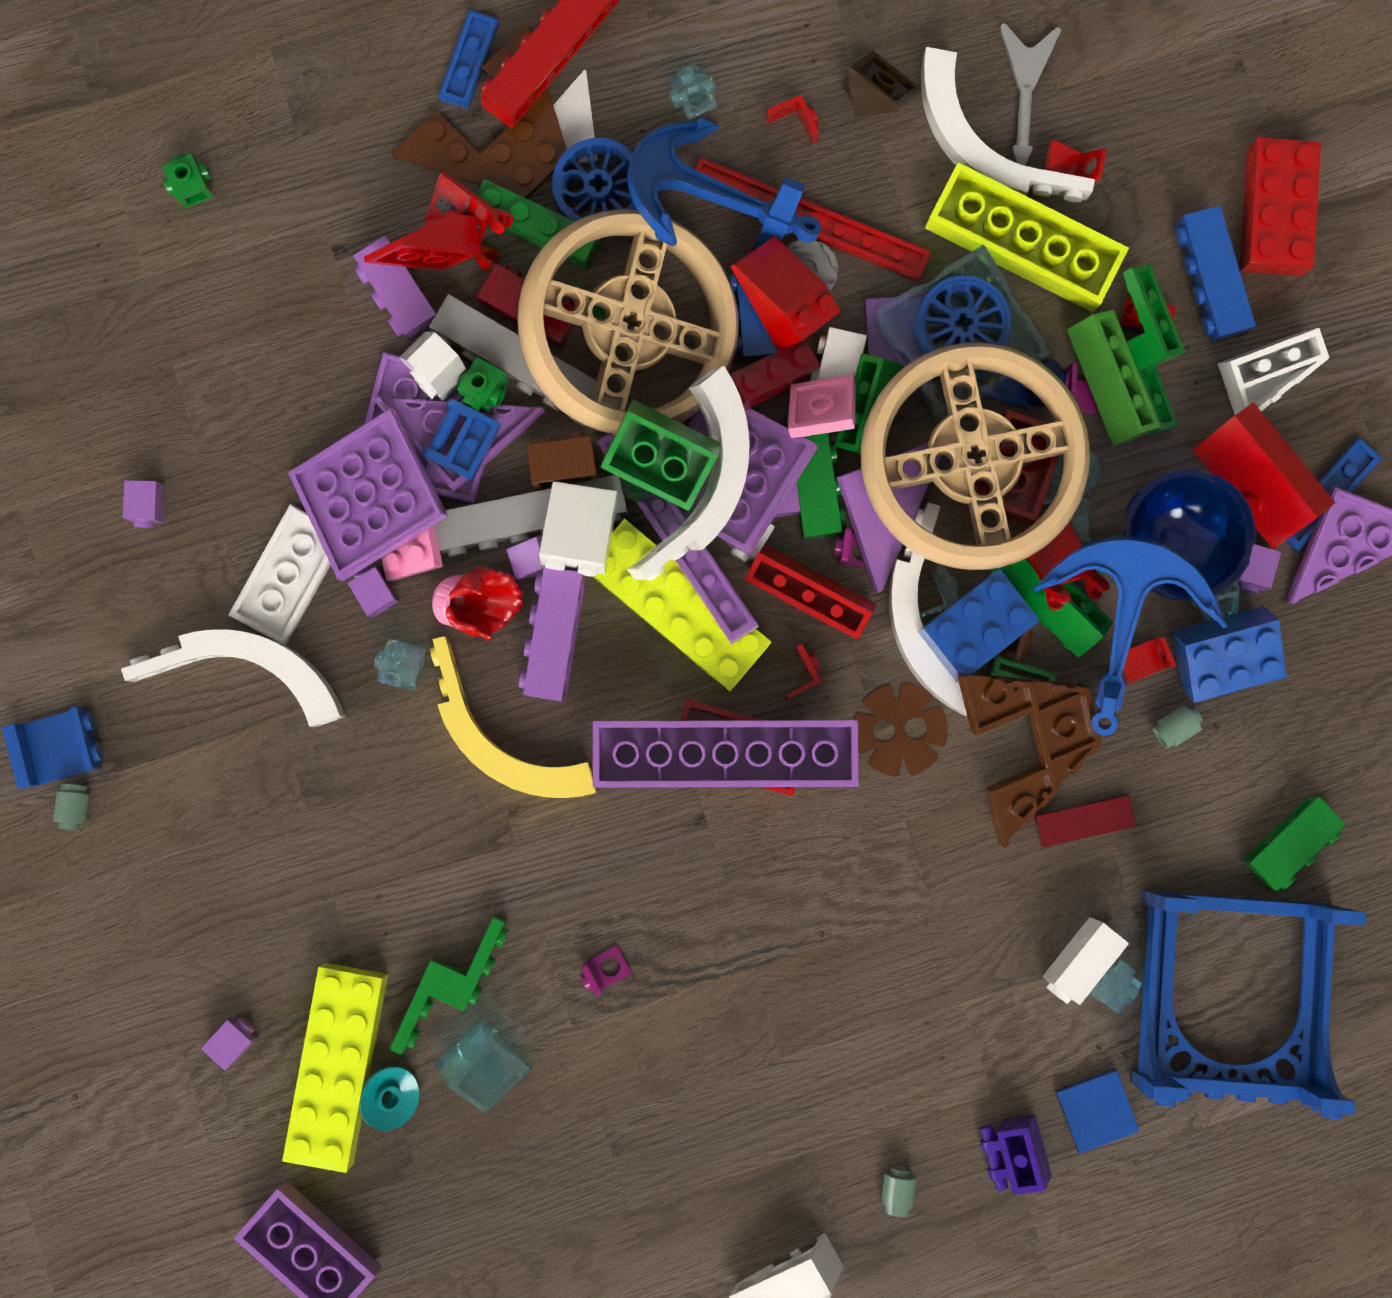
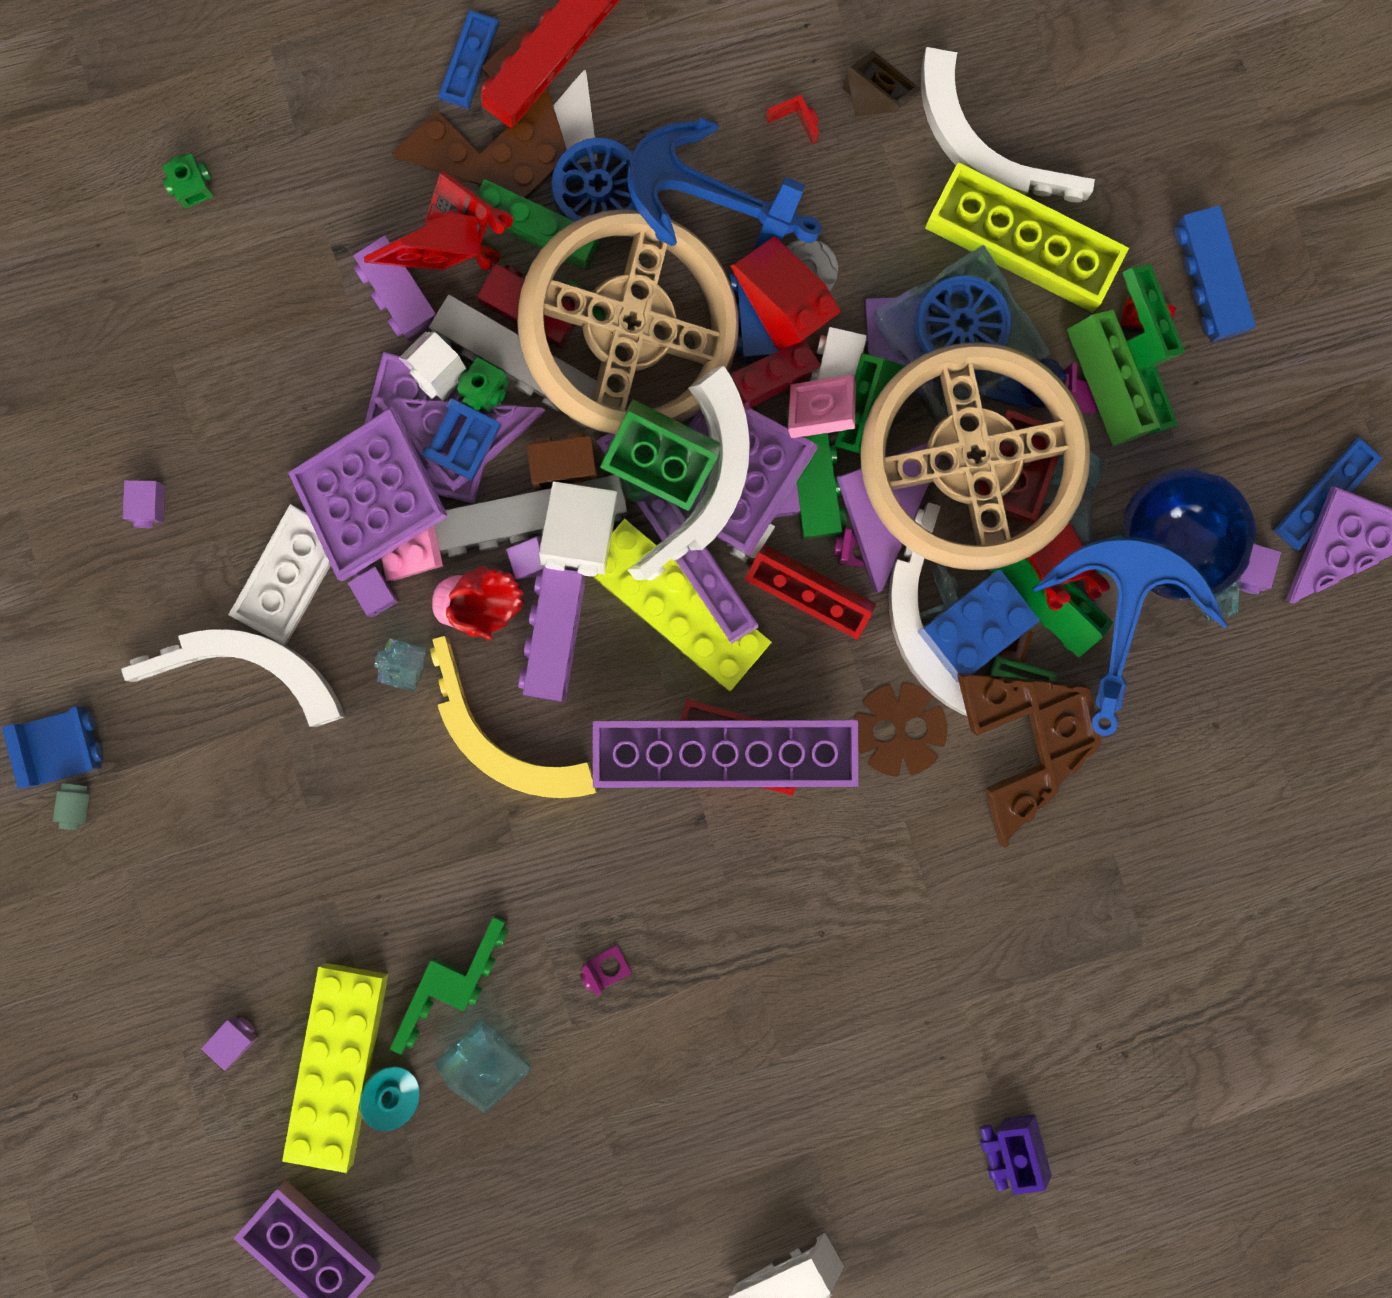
clear light blue brick [668,65,717,120] -> none
red tile [695,156,932,283] -> none
red bracket [785,643,822,700] -> none
sand green brick [881,1165,917,1217] -> none
light grey piece [1000,23,1061,166] -> none
dark red tile [1035,795,1137,847] -> none
white brick [1042,917,1129,1005] -> none
red bracket [1044,141,1107,181] -> none
blue tile [1055,1069,1140,1154] -> none
clear light blue brick [1089,960,1143,1016] -> none
red bracket [1123,636,1176,683] -> none
blue arch [1130,890,1366,1119] -> none
sand green brick [1152,704,1203,749] -> none
blue brick [1172,606,1287,703] -> none
red brick [1193,402,1336,549] -> none
white wedge [1217,328,1329,415] -> none
red brick [1240,137,1321,277] -> none
green brick [1241,796,1346,891] -> none

